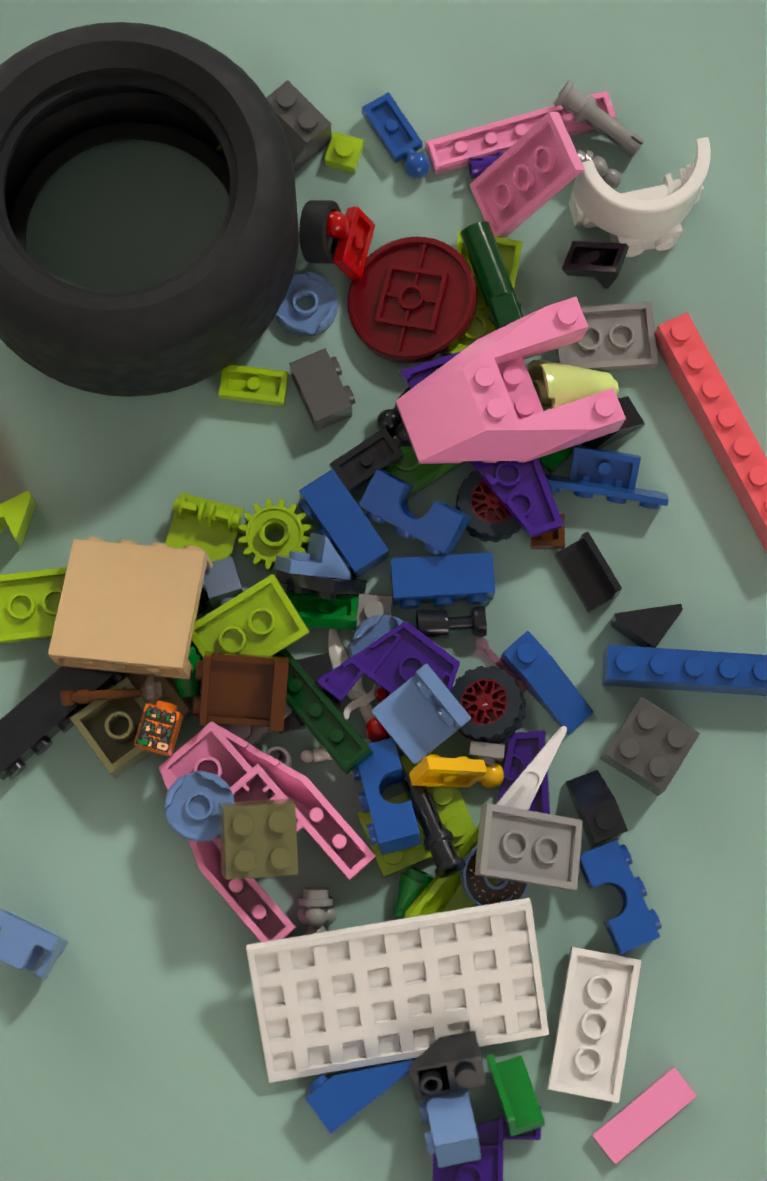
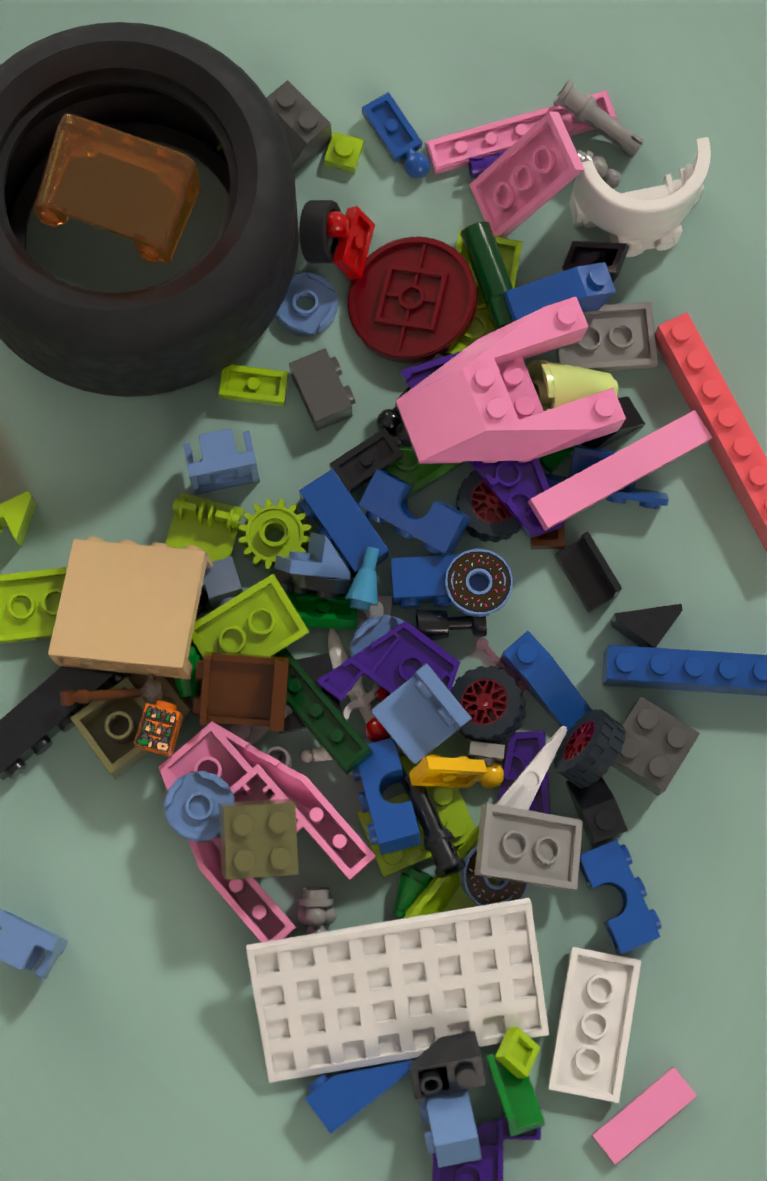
none -> clear orange windscreen [34,114,201,264]
none -> medium blue panel [183,429,260,495]
none -> dark azure cone [344,546,379,611]
none -> tile [445,548,513,617]
none -> lime plate [495,1026,540,1079]
none -> blue slope [504,262,616,322]
none -> bright pink tile [528,410,713,531]
none -> black wheel [554,709,626,788]

